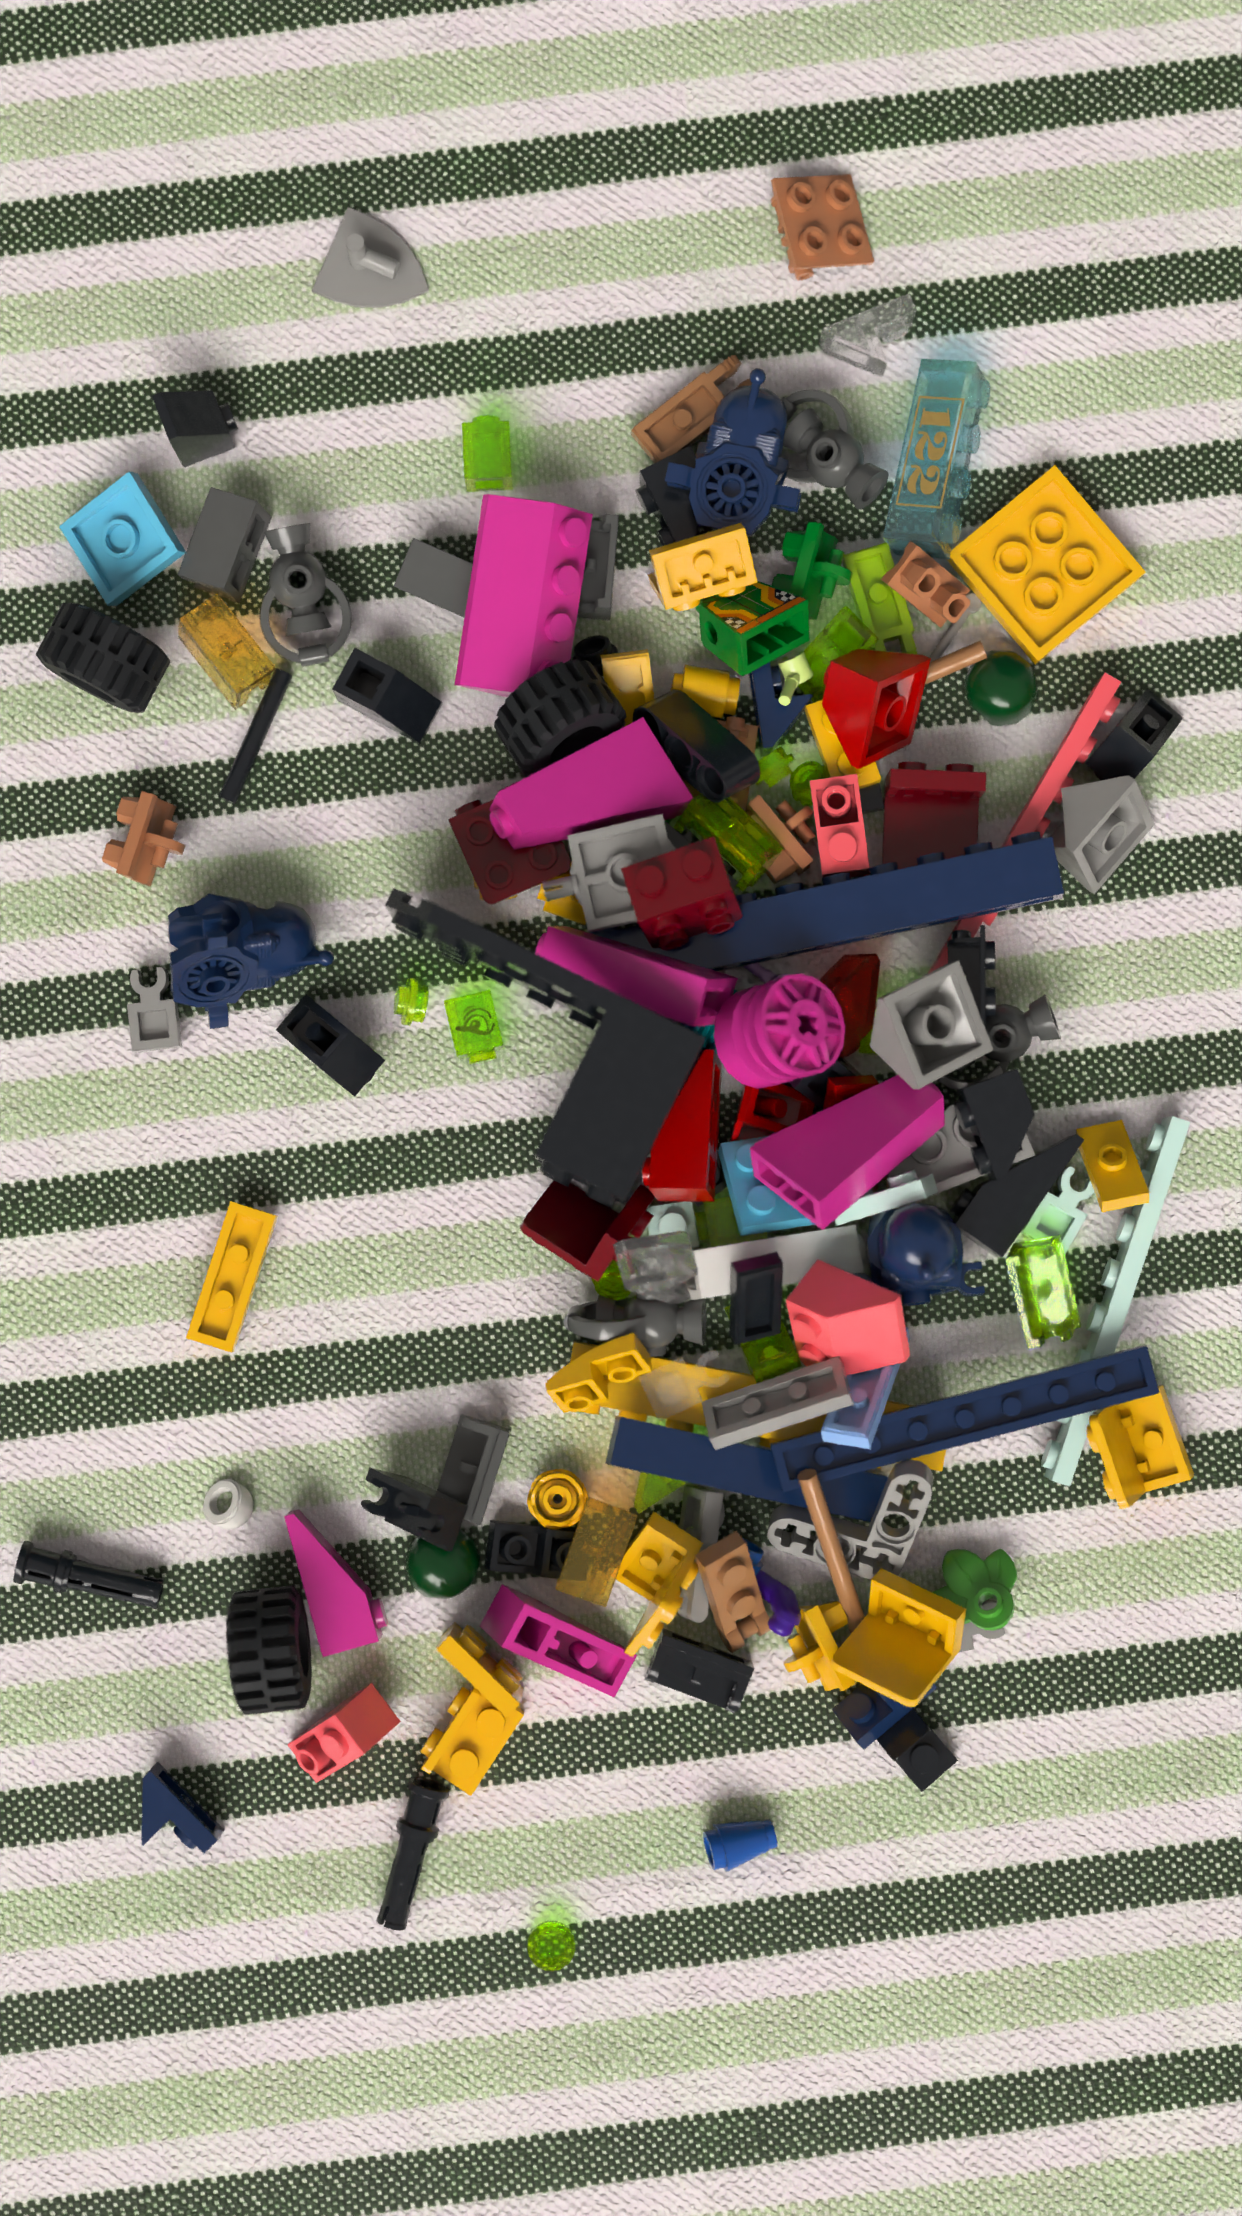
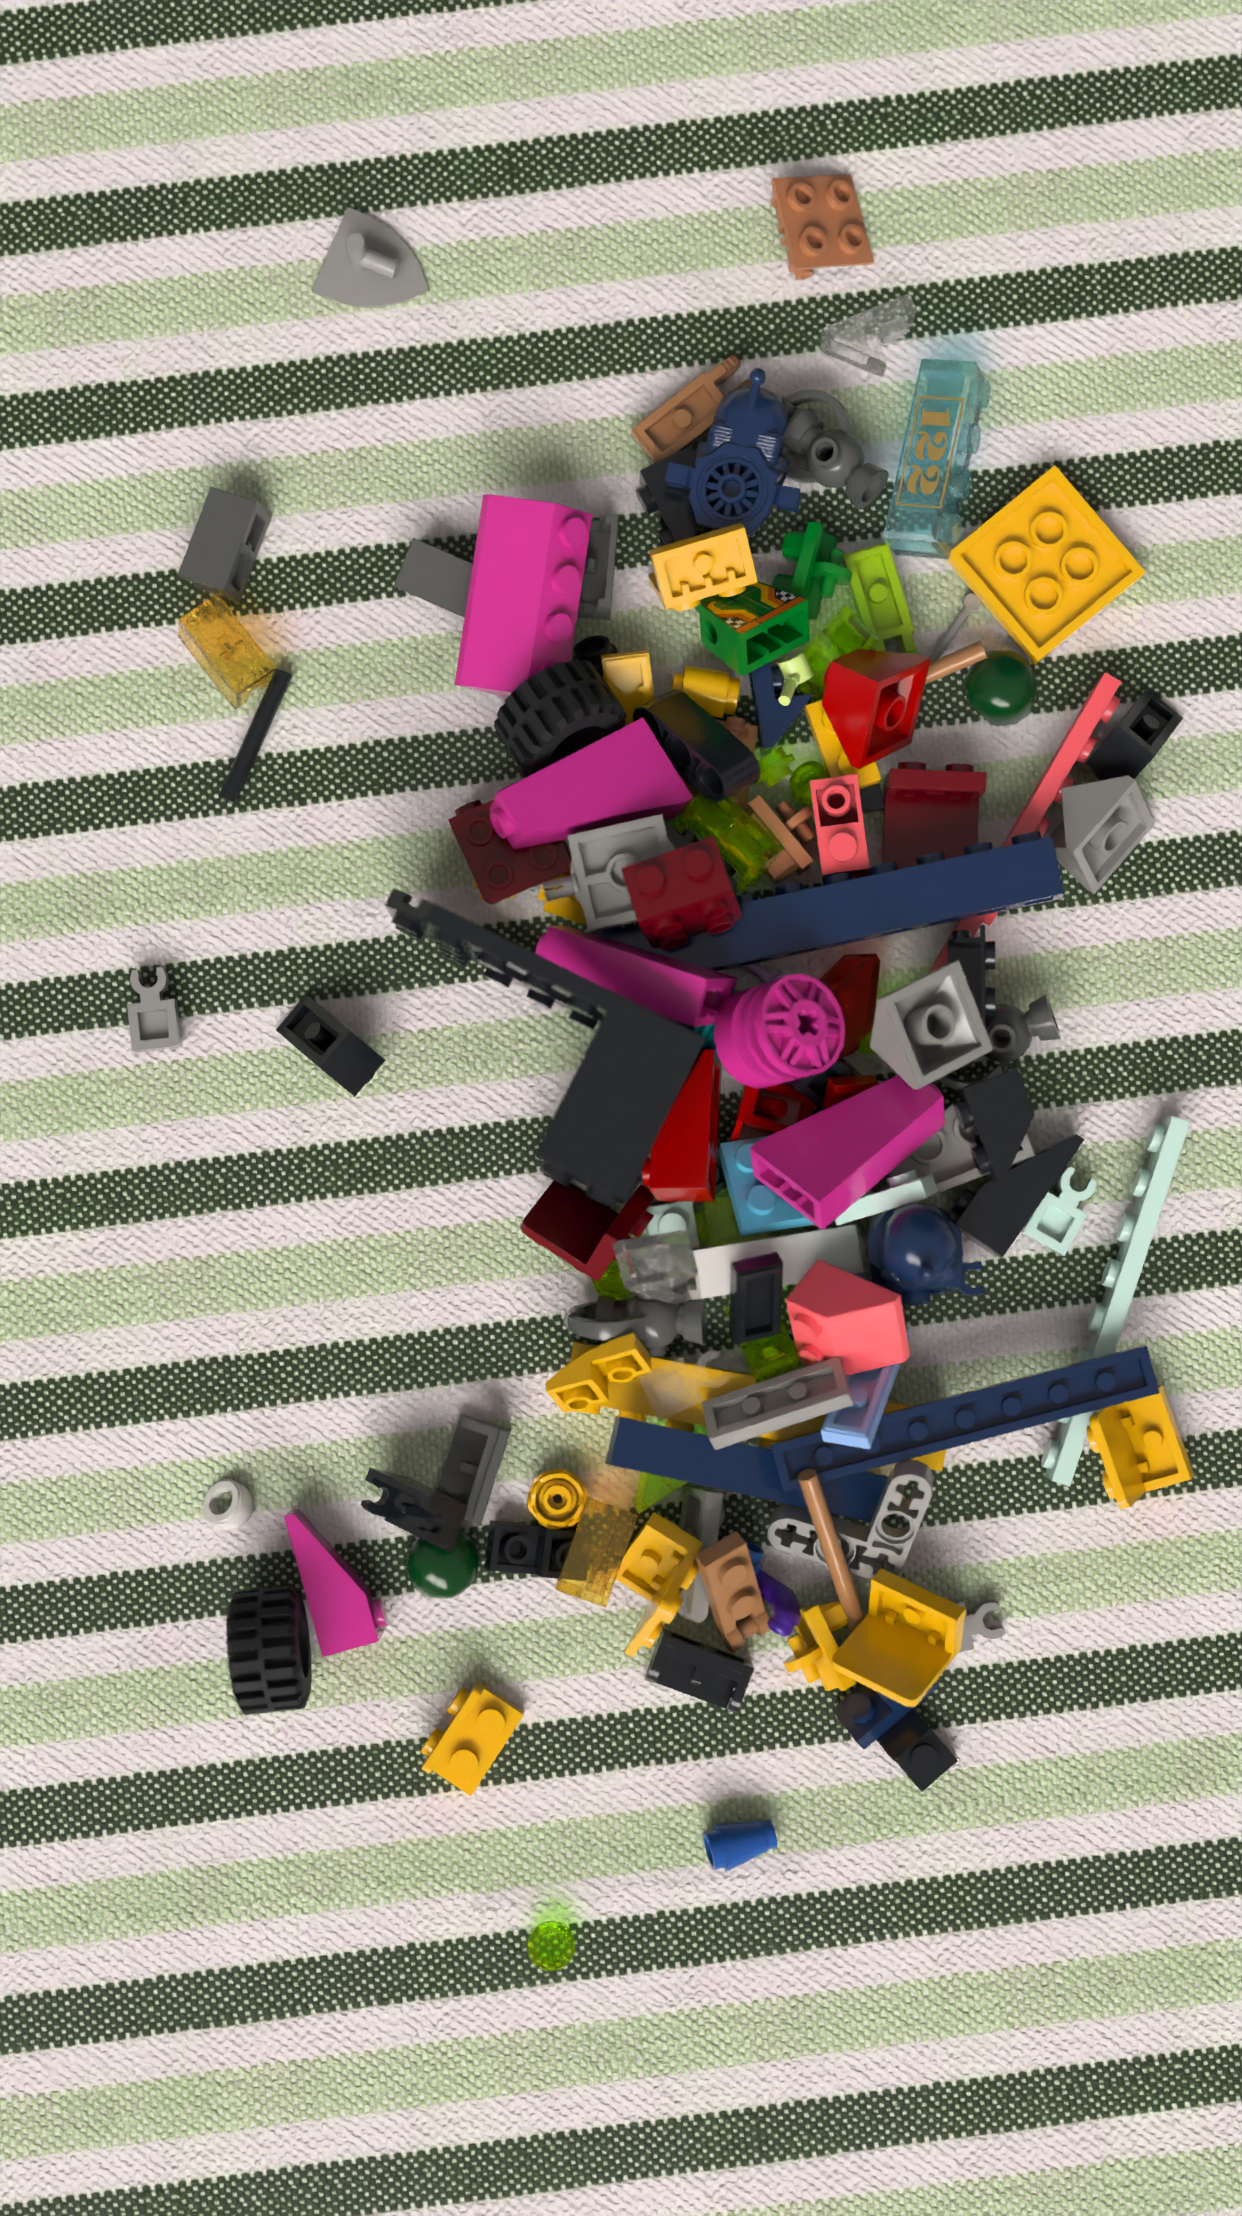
black pin [13,1541,165,1609] -> none
black tyre [36,603,170,713] -> none
medium azure plate [59,471,186,606] -> none
nougat hips [102,791,185,887] -> none
dark blue slope [141,1762,224,1854] -> none
black slope [152,390,238,468] -> none
dark blue helmet [167,893,334,1029] -> none
yellow plate [186,1201,278,1353] -> none
dark grey piece [259,523,352,667] -> none
coral slope [287,1683,401,1783] -> none
black slope [332,648,443,745] -> none
black pin [376,1777,450,1930] -> none
clear neon green plate [393,978,429,1026] -> none
yellow plate [436,1622,524,1718] -> none
clear neon green brick [444,990,505,1065] -> none
clear neon green brick [462,415,513,492] -> none
dark pink slope [479,1584,637,1697] -> none
nougat hips [881,541,970,628] -> none
bright green plate [932,1549,1017,1630] -> none
clear neon green hinge [1006,1235,1081,1349] -> none
yellow plate [1076,1120,1150,1212] -> none

